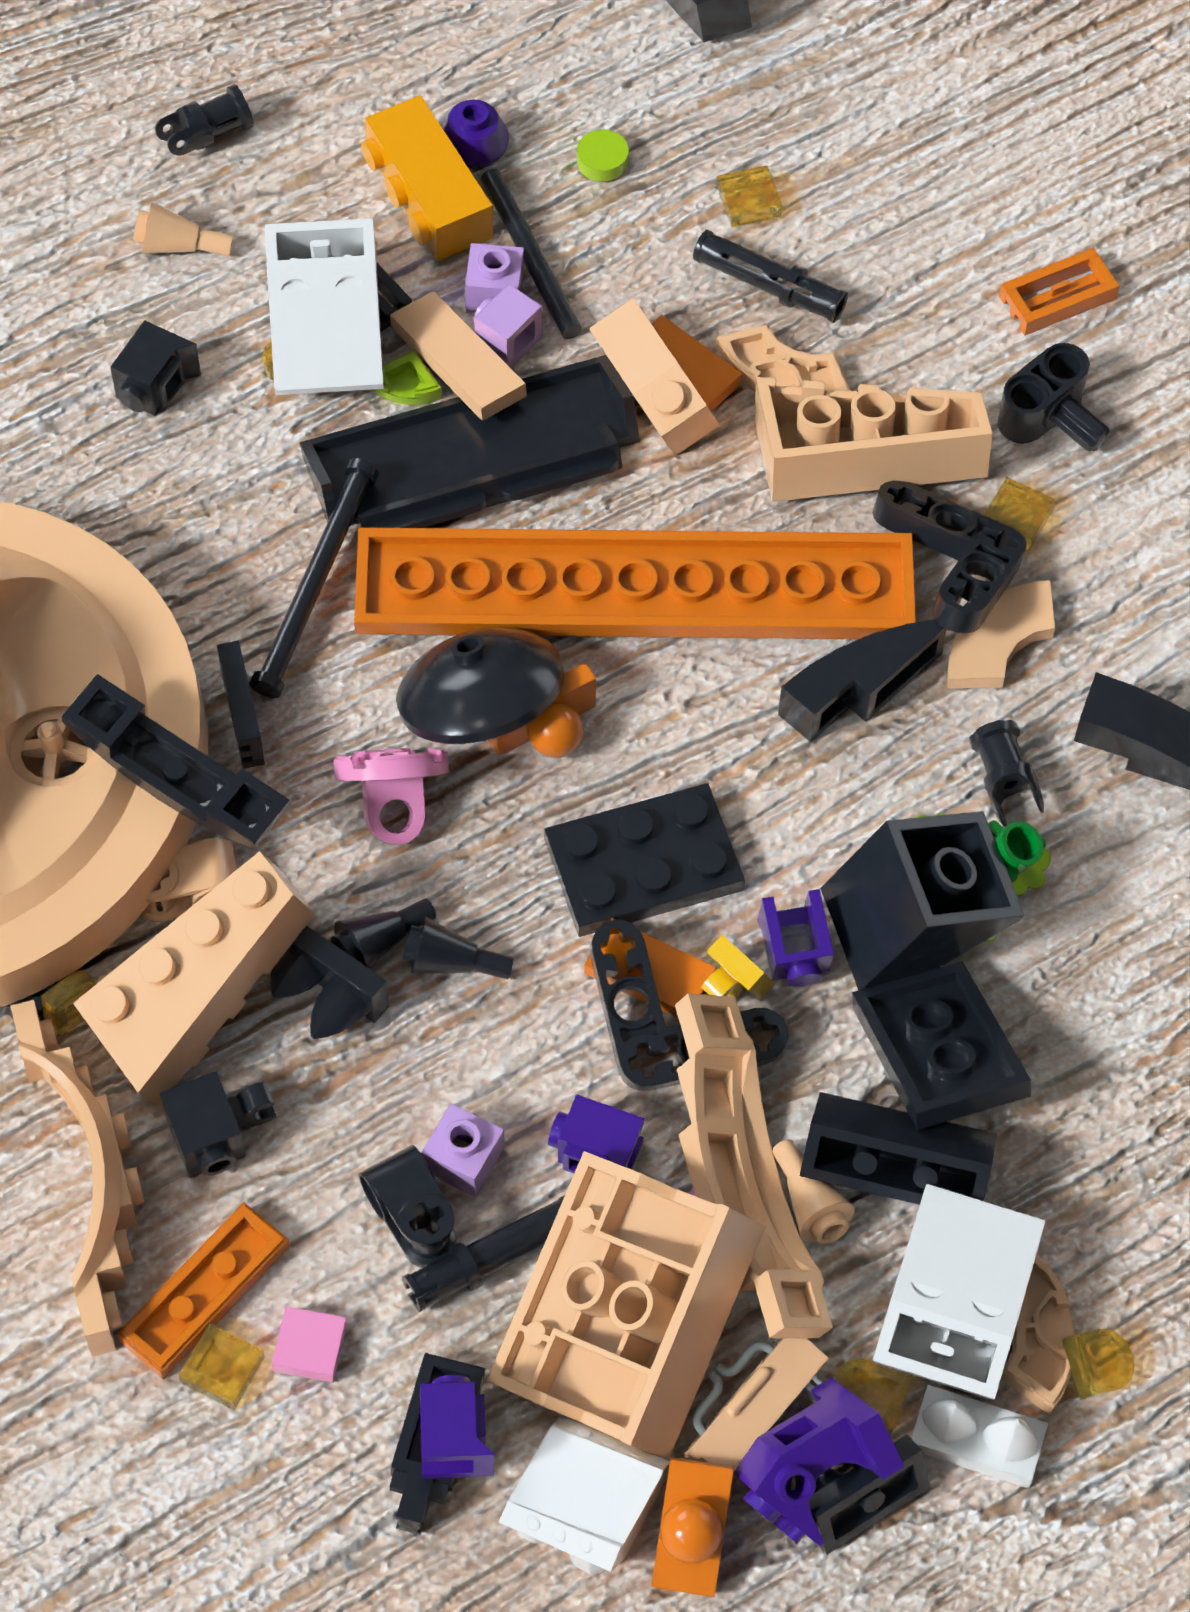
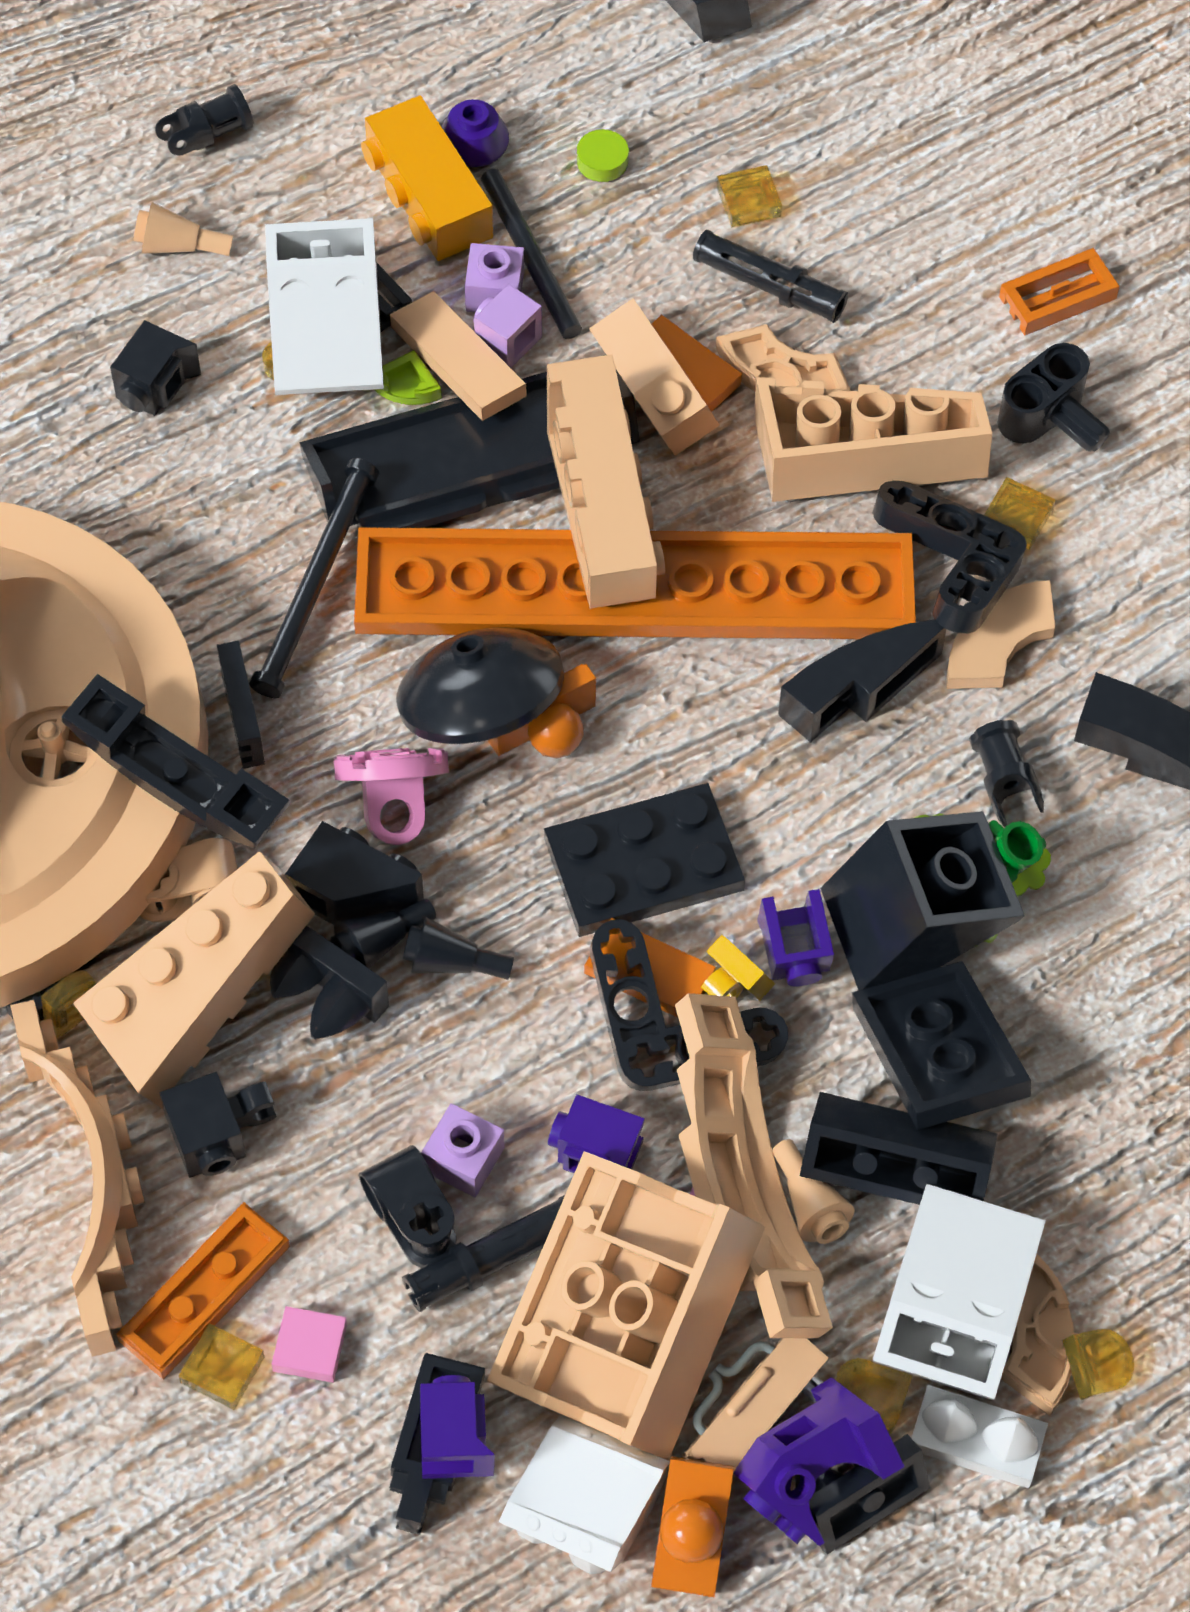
none -> black slope [285,821,424,925]
none -> light nougat wedge [547,354,665,609]

